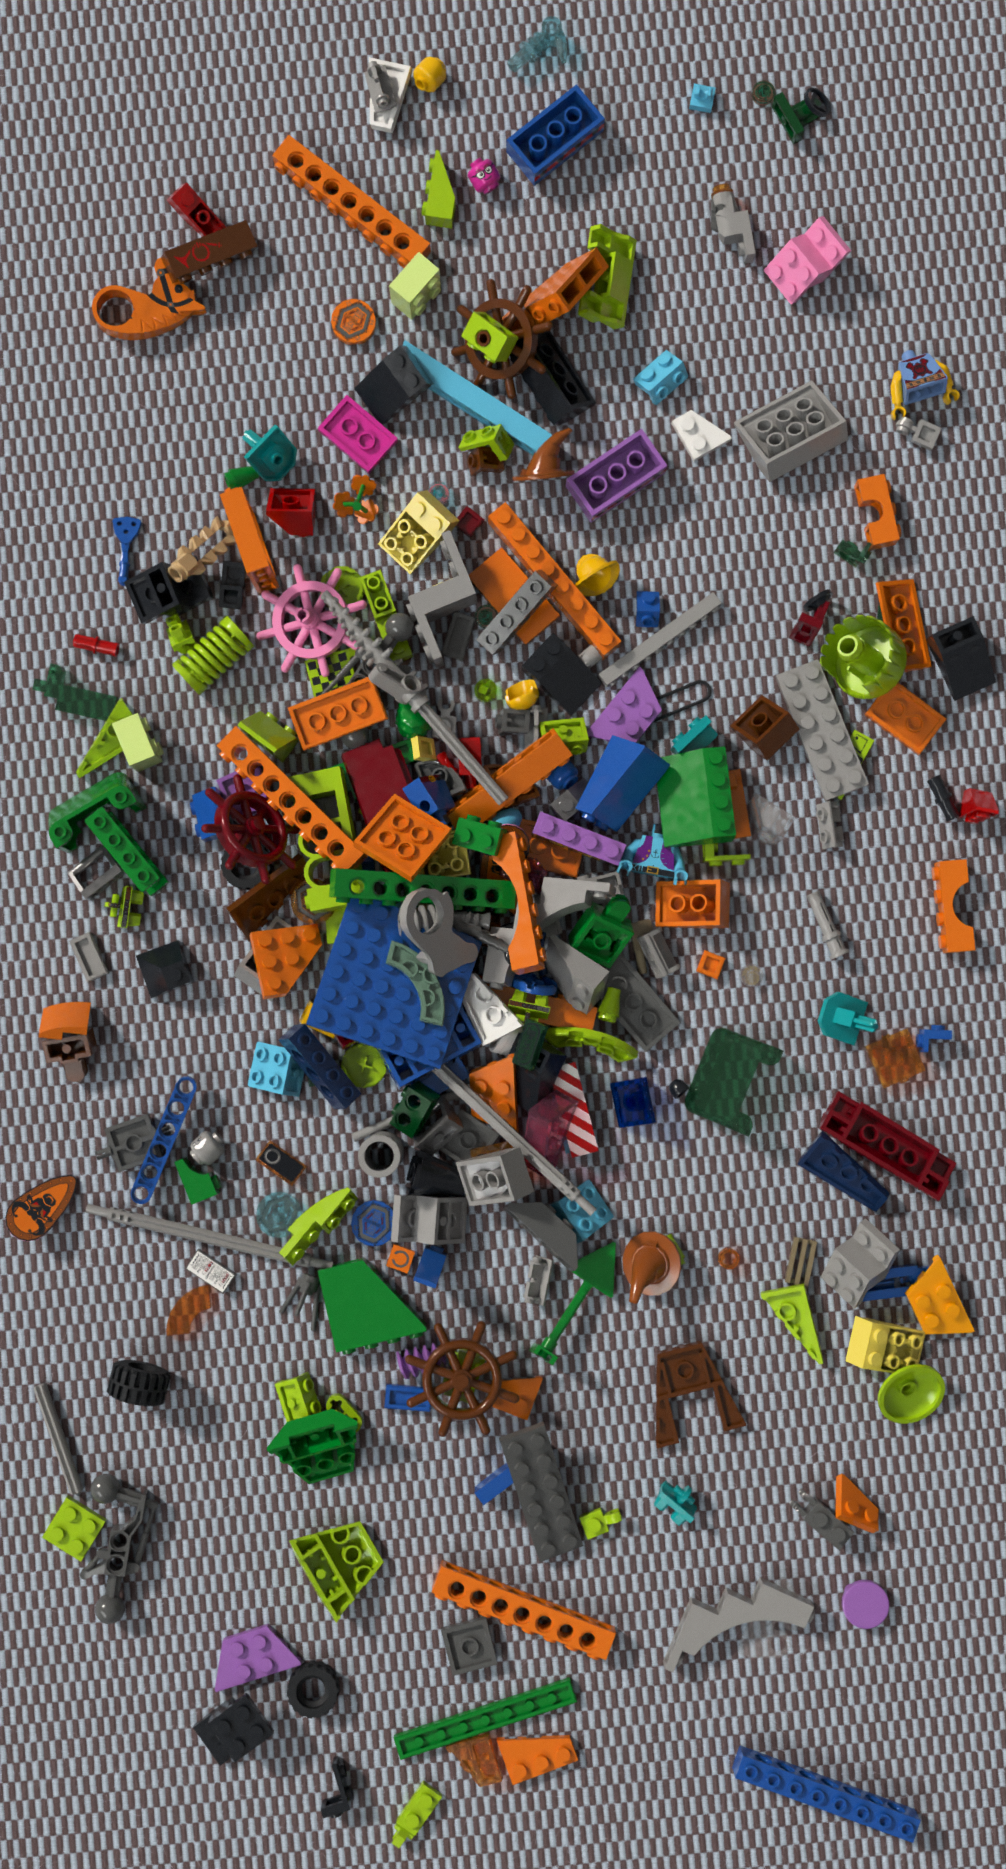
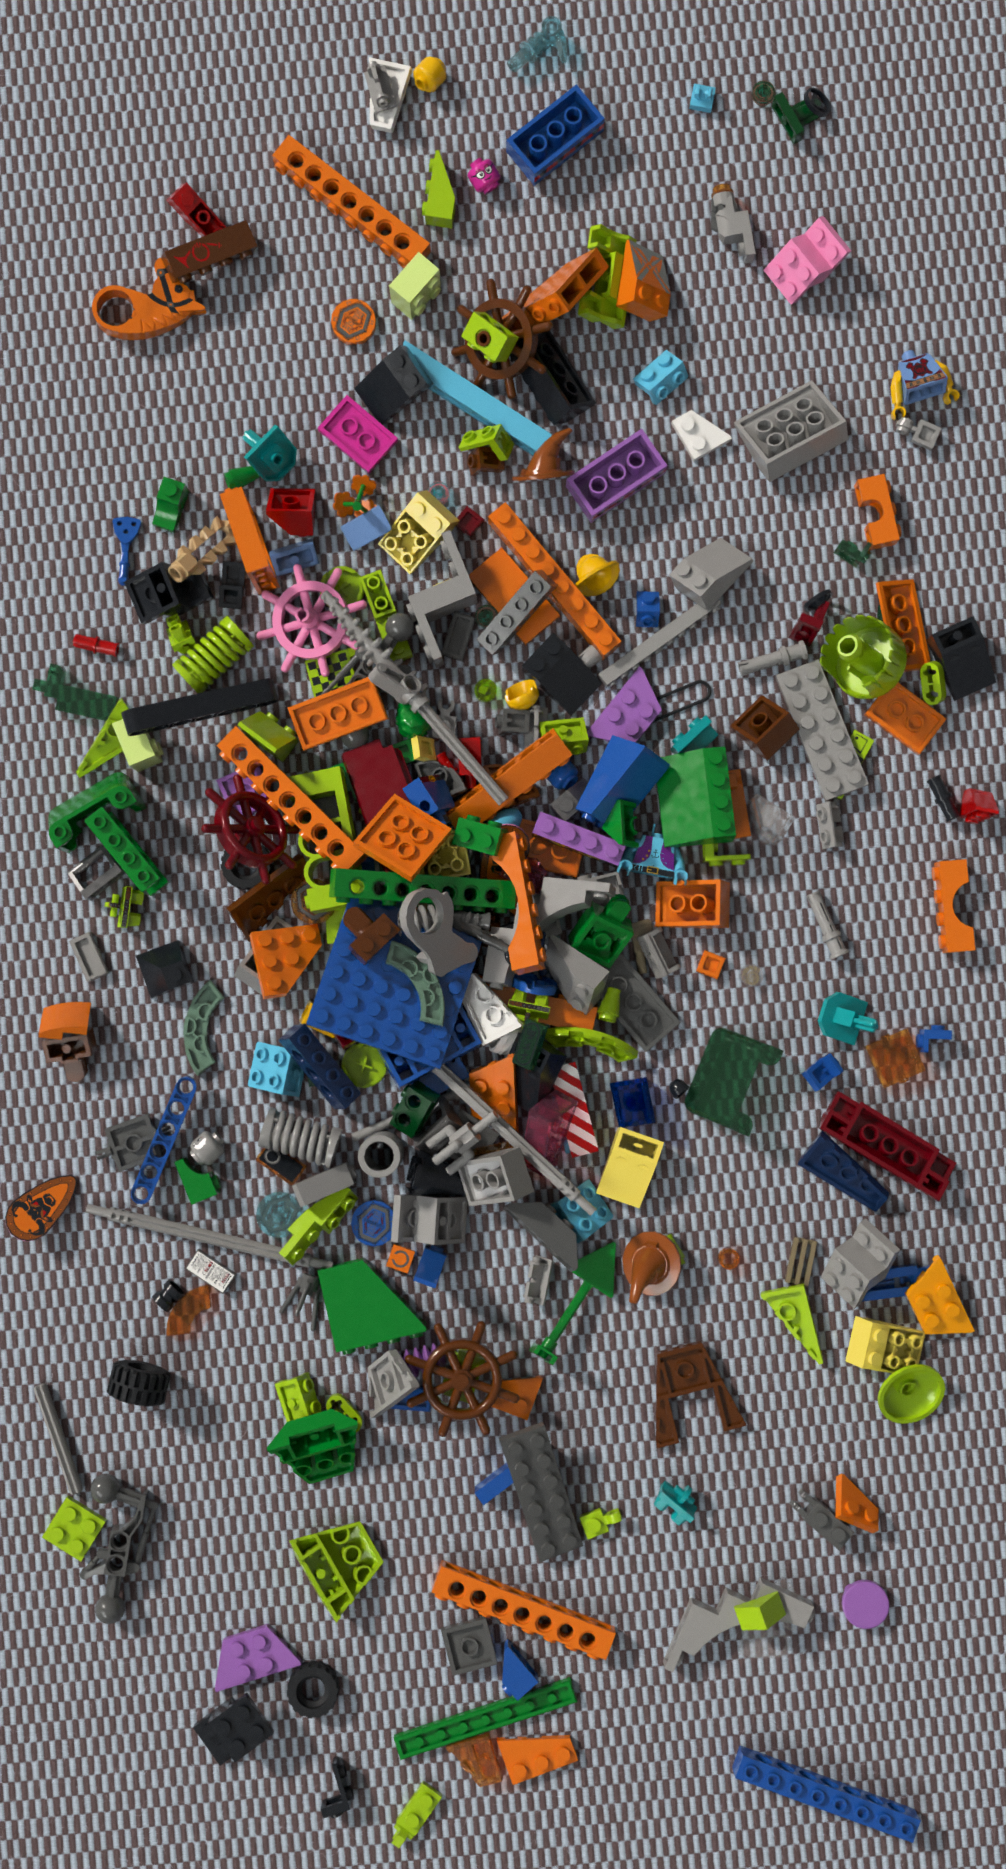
blue slope [190,787,223,842] -> none
none -> black beam [121,678,279,736]
none -> green arch [152,477,190,533]
none -> black wheel [152,1279,185,1312]
none -> sand green tile [183,980,225,1076]
none -> light grey piece [258,1107,343,1169]
none -> medium blue slope [269,539,320,577]
none -> light grey slope [292,1161,358,1208]
none -> medium blue slope [341,505,392,551]
none -> reddish brown brick [343,907,400,965]
none -> light grey wing [368,1349,420,1418]
none -> light grey plant [425,1111,499,1175]
none -> blue slope [502,1639,539,1701]
none -> light yellow slope [596,1127,664,1208]
none -> green slope [602,799,639,848]
none -> orange slope [616,240,671,322]
none -> light grey slope [669,538,753,611]
none -> lime slope [734,1591,786,1630]
none -> light grey pin [738,640,808,676]
none -> blue bracket [801,1053,844,1092]
none -> lime beam [920,661,946,705]

